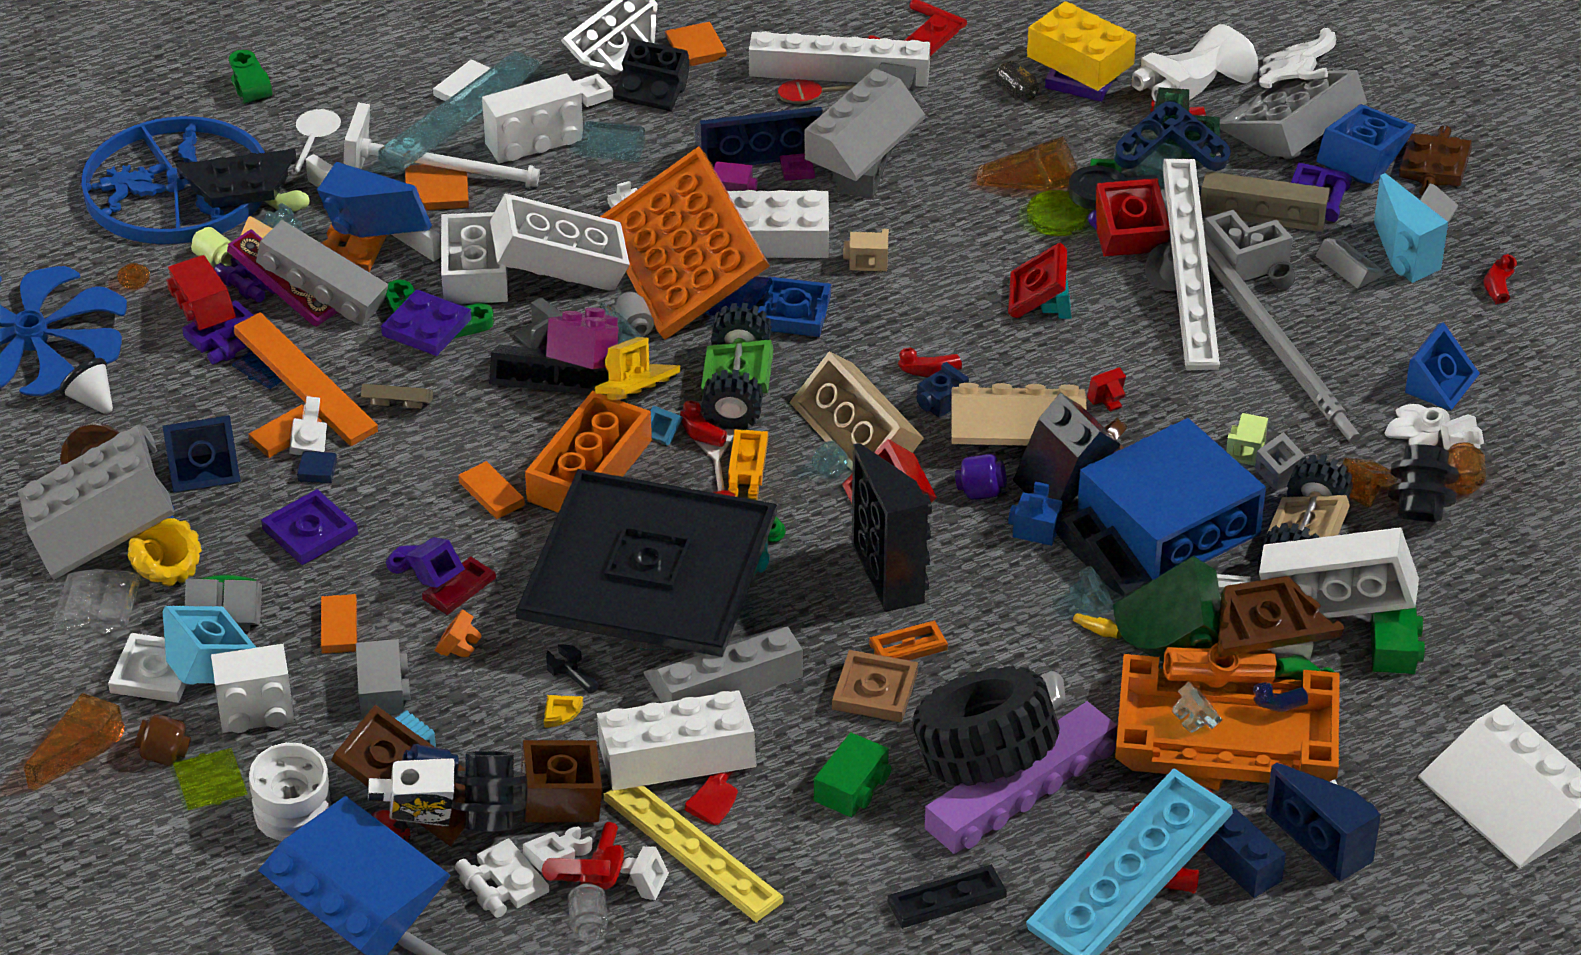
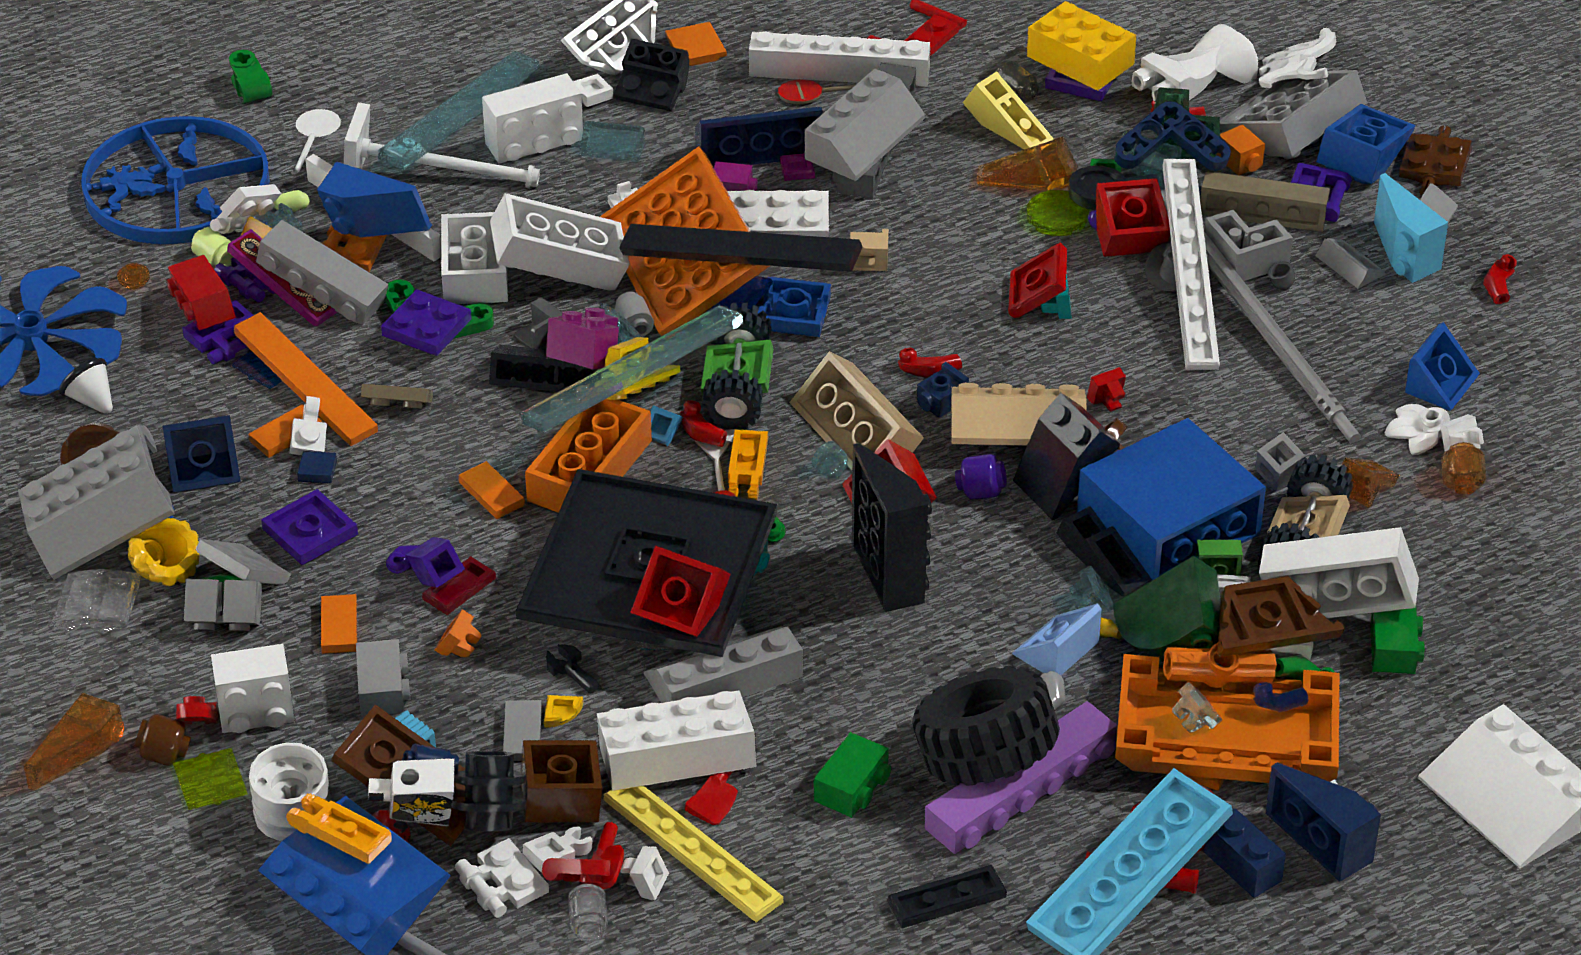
white plate [108,633,187,703] -> none
medium azure slope [163,606,257,685] -> none
black wing [176,149,297,208] -> none
orange tile [405,164,469,210] -> none
white tile [433,59,495,106] -> none
medium nougat plate [832,650,918,722] -> none
orange tile [869,620,948,660] -> none
blue brick [1008,482,1063,546] -> none
yellowish green brick [1226,413,1268,466] -> none
black piece [1388,444,1459,522] -> none
none -> red plate [176,696,218,724]
none -> light grey tile [196,539,291,585]
none -> white plate [210,184,282,234]
none -> light orange hinge [286,793,392,864]
none -> light grey tile [503,700,542,761]
none -> clear light blue tile [520,305,743,433]
none -> black tile [619,224,863,272]
none -> red slope [631,546,731,637]
none -> light yellow slope [963,71,1055,155]
none -> light blue slope [1012,603,1102,675]
none -> bright green piece [1196,540,1243,576]
none -> orange brick [1216,124,1265,176]

